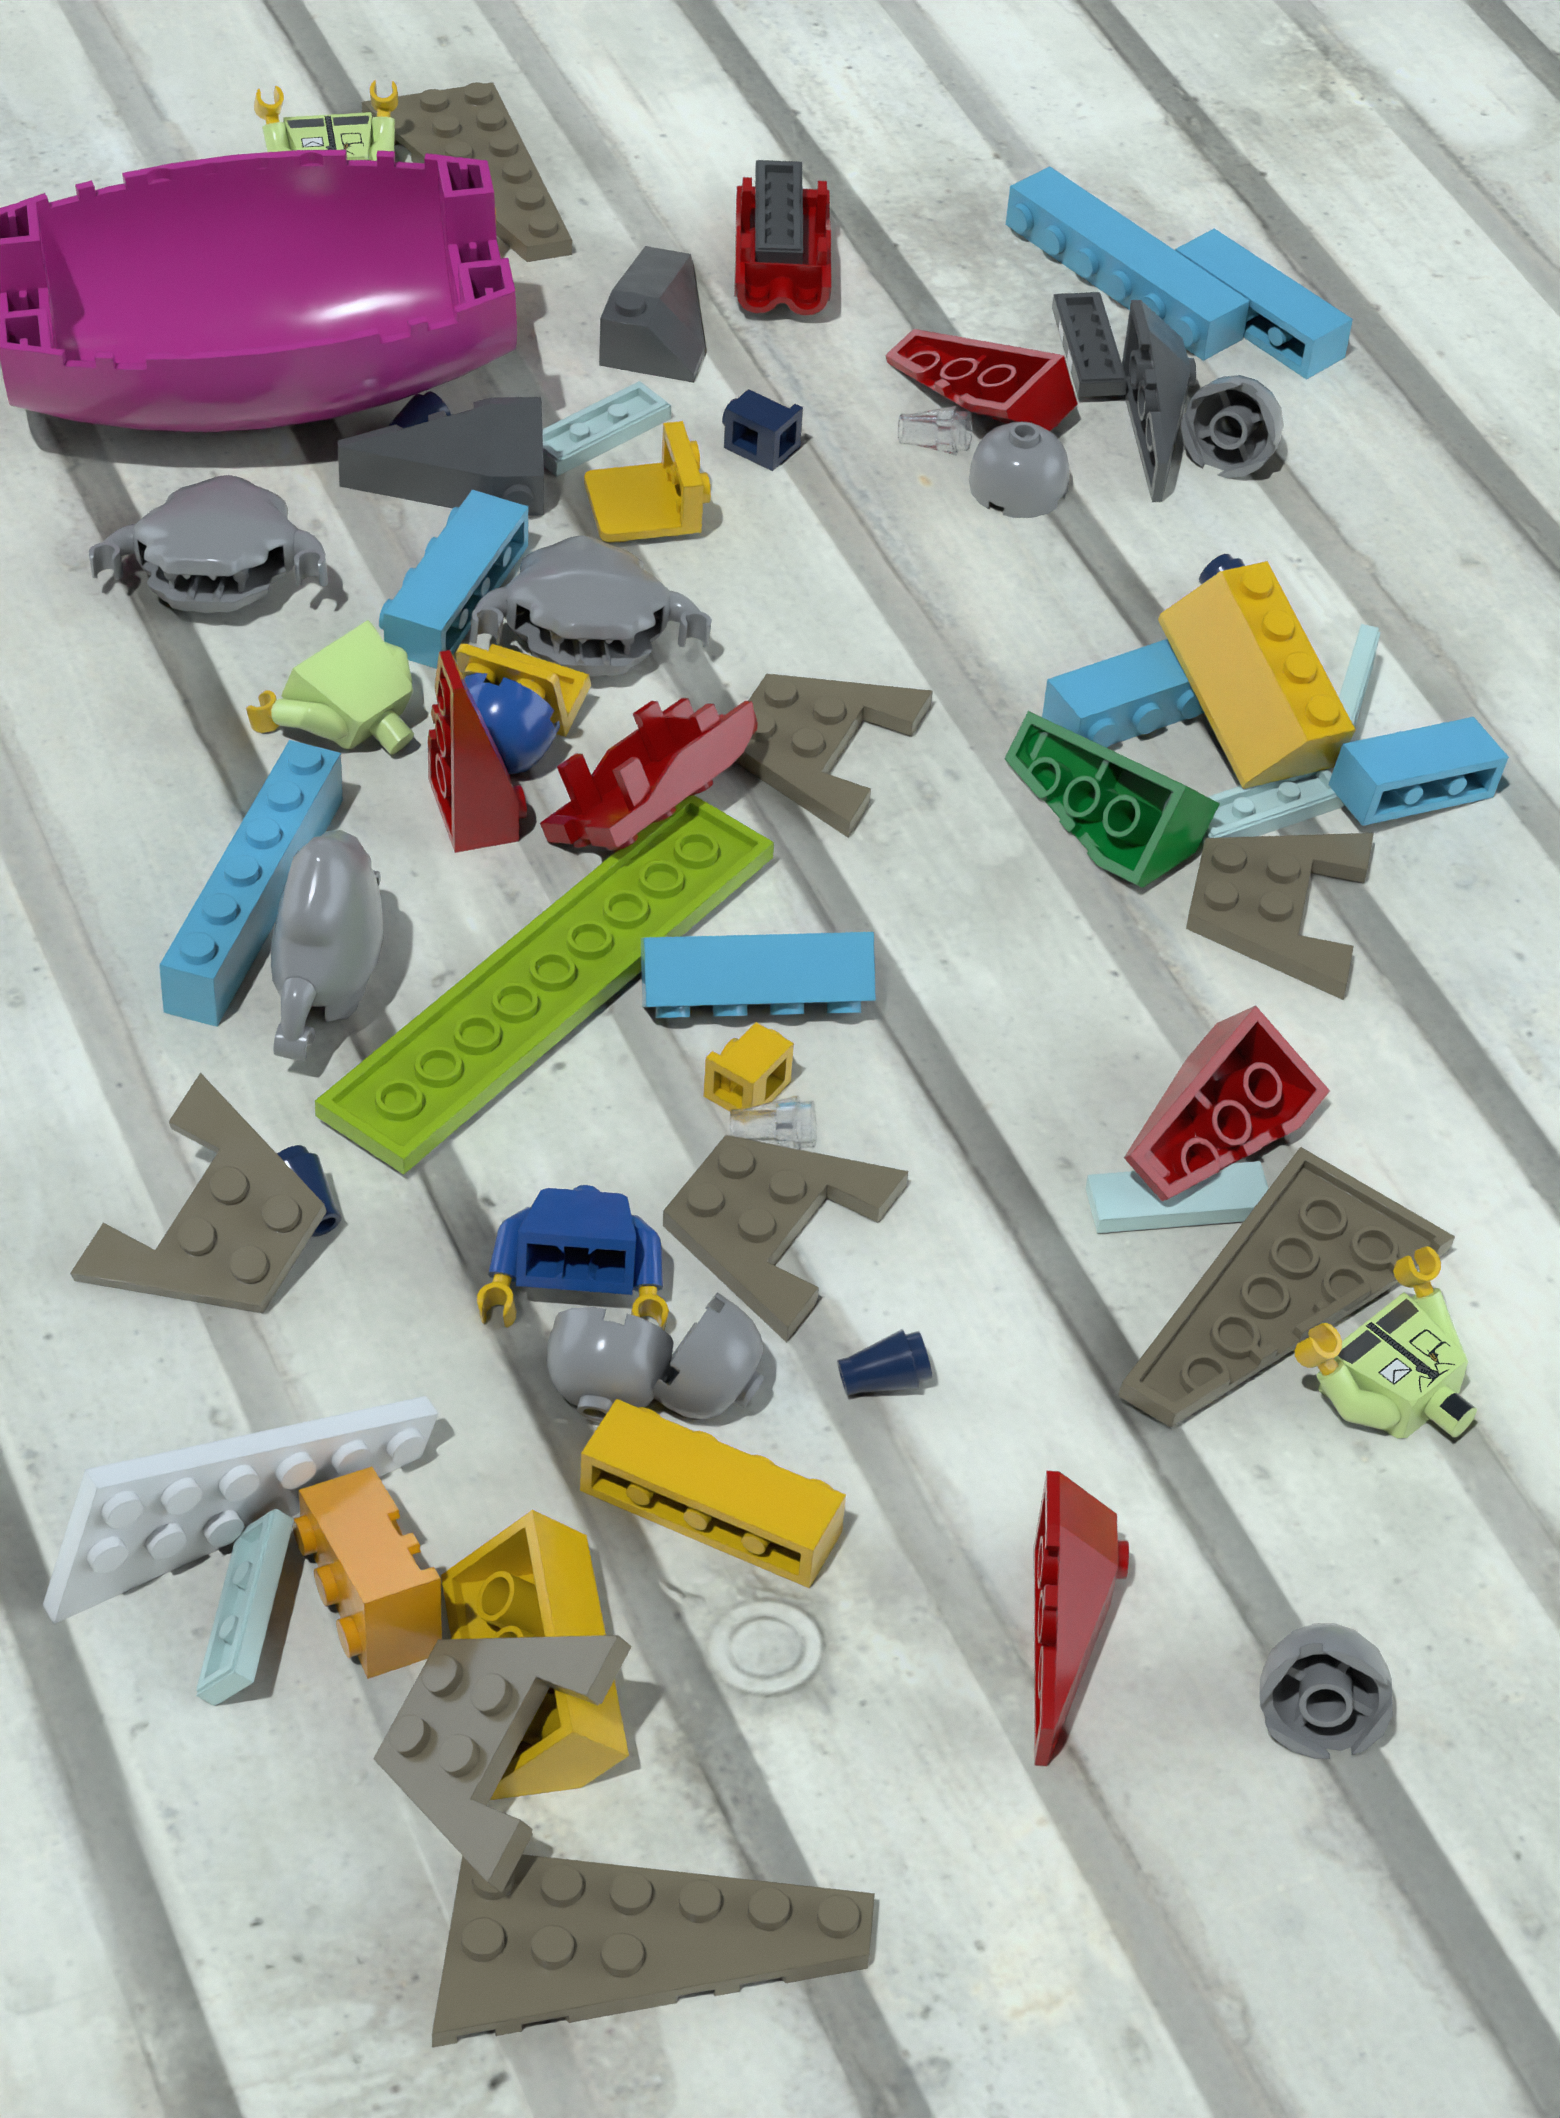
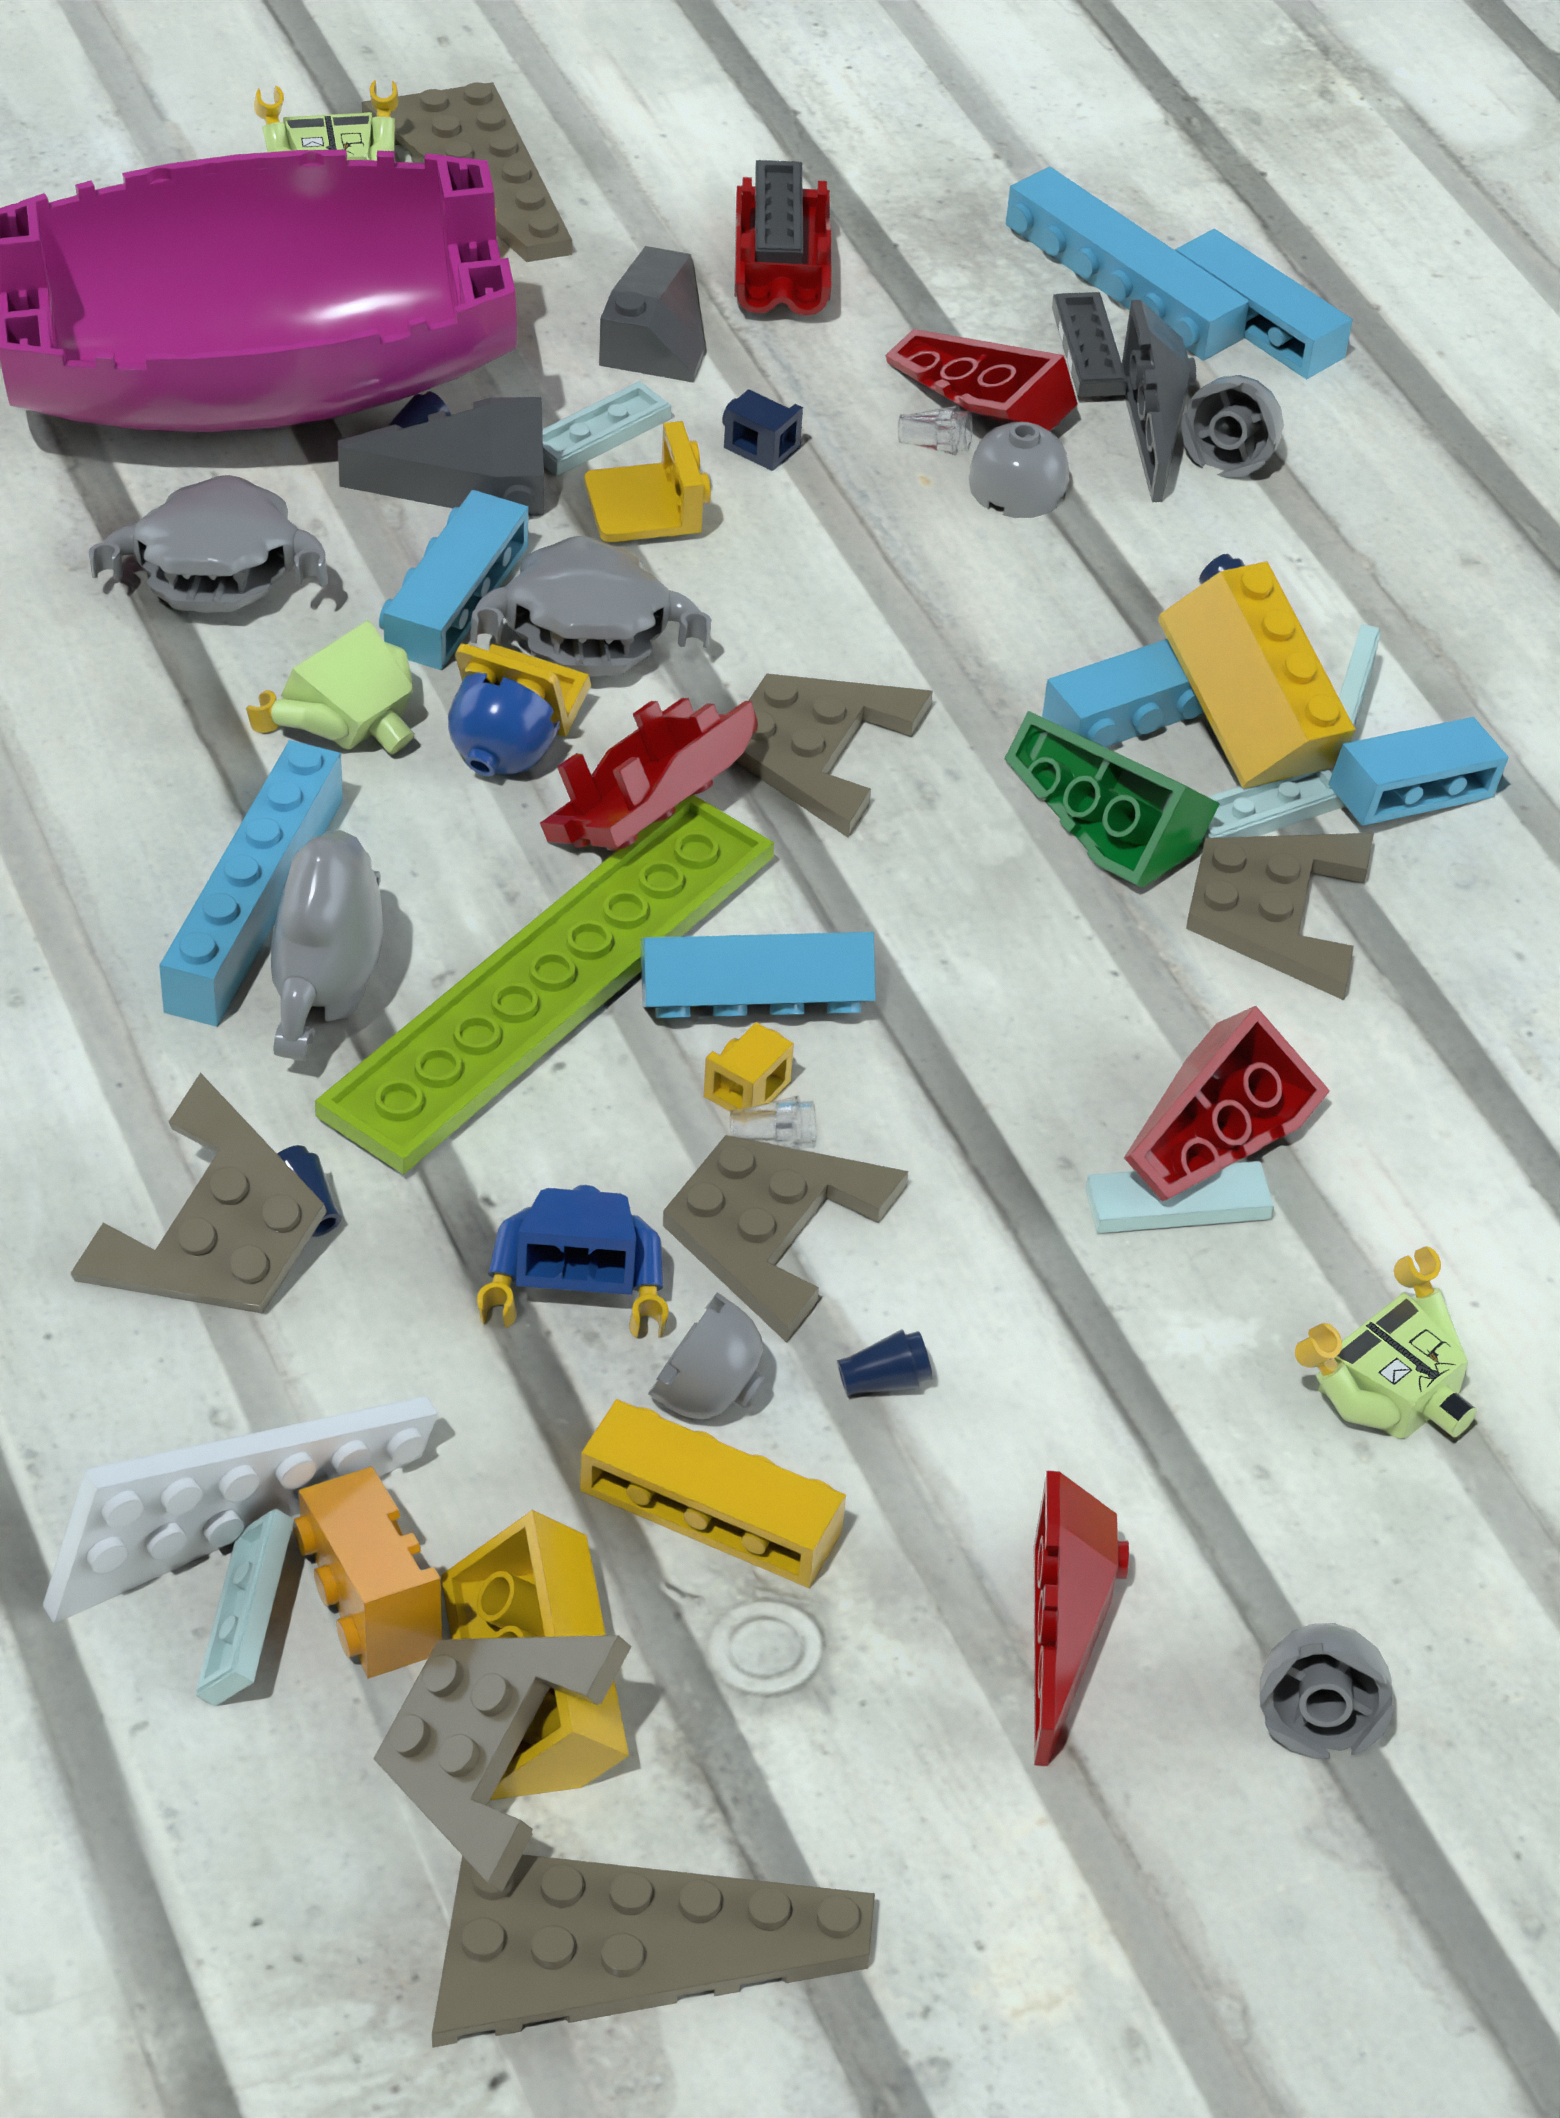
red wedge [428,650,527,853] -> none
light grey cylinder [546,1307,674,1422] -> none
dark tan wing [1118,1147,1455,1428] -> none

